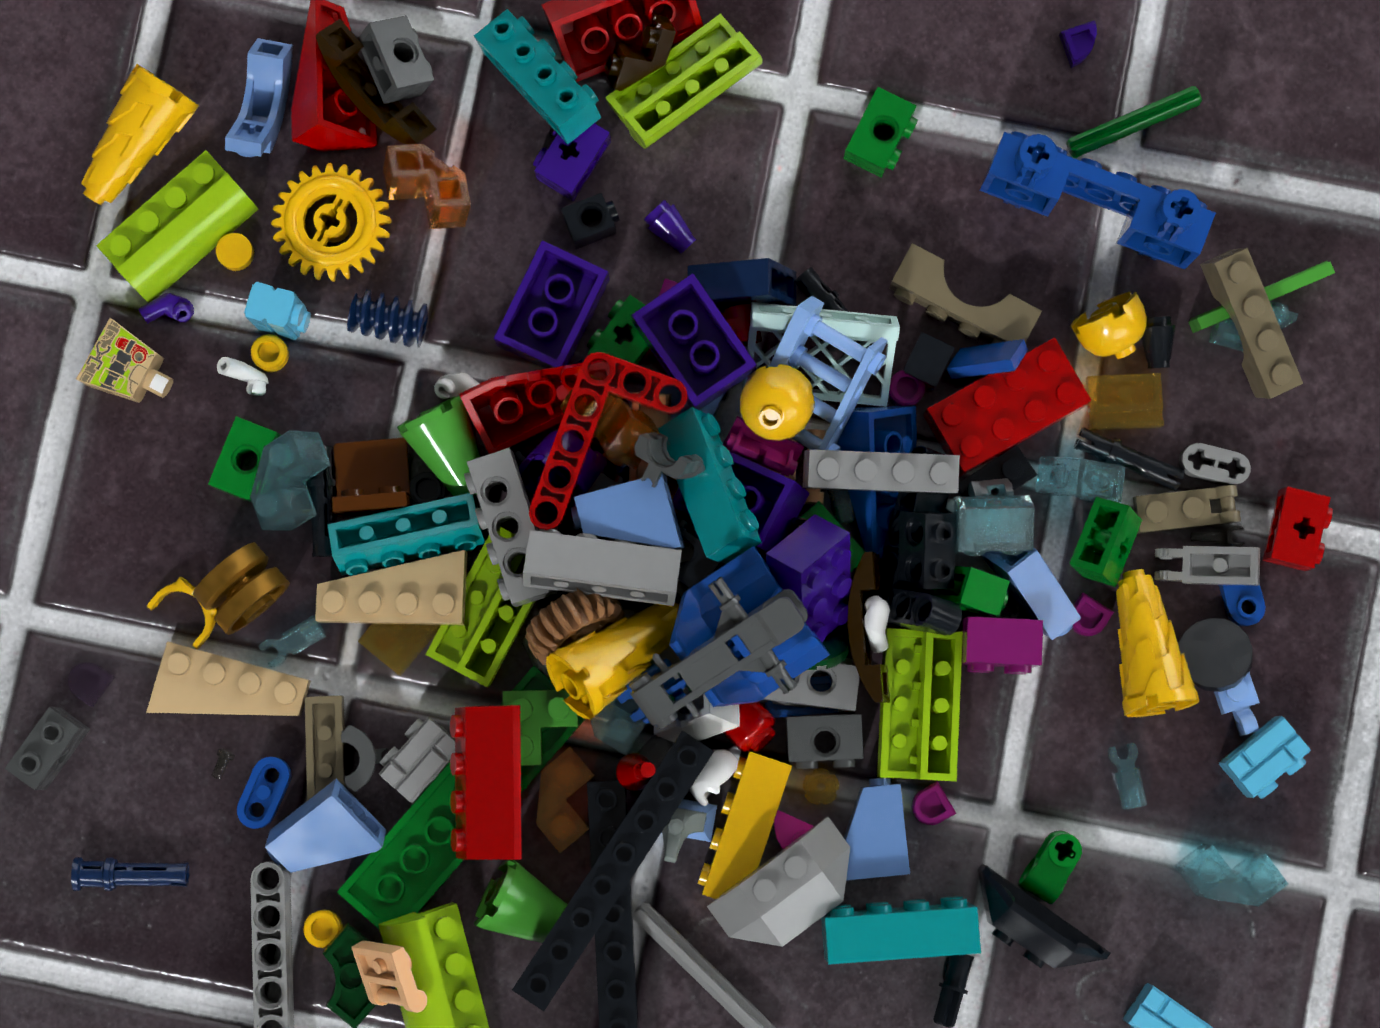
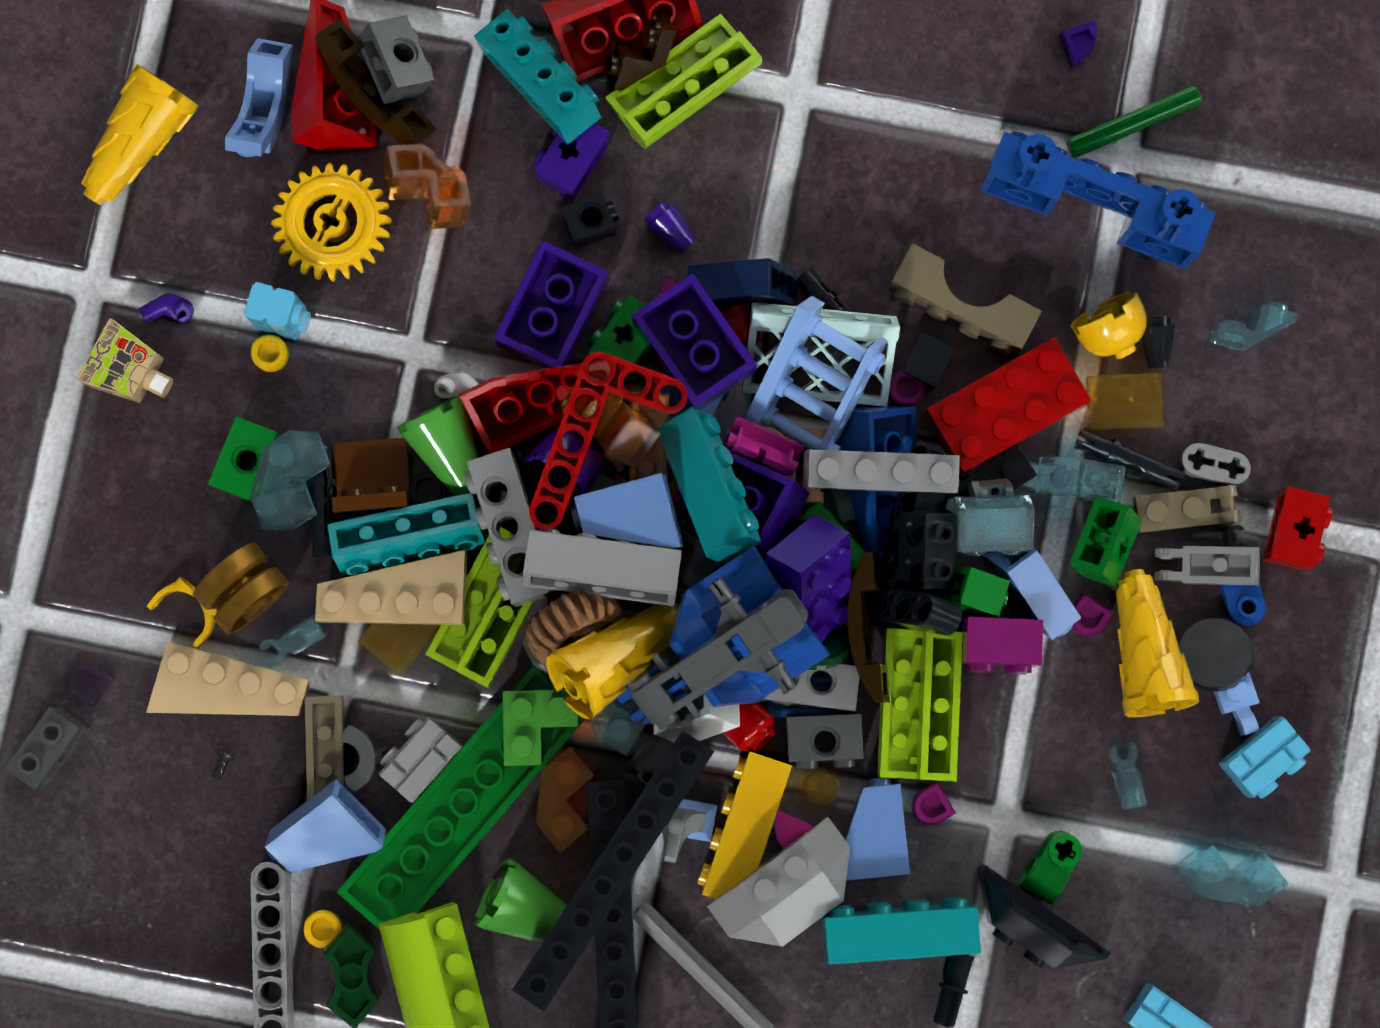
dark blue pin [71,857,190,891] -> none
lime brick [96,150,259,303] -> none
yellow tile [216,233,254,271] -> none
white arm [217,357,269,396] -> none
blue plate [237,757,292,829] -> none
dark blue piece [347,289,428,348] -> none
light nougat plate [351,940,427,1013] -> none
red slope [450,705,522,860] -> none
red cone [616,753,656,791] -> none
dark grey piece [634,432,705,487] -> none
white hair [690,749,738,806] -> none
yellow cylinder [740,364,815,441] -> none
green brick [843,87,918,178] -> none
white arm [863,596,890,653] -> none
blue tile [947,339,1028,379] -> none
bright green tile [1188,261,1335,333] -> none
dark tan arch [1200,248,1303,399] -> none

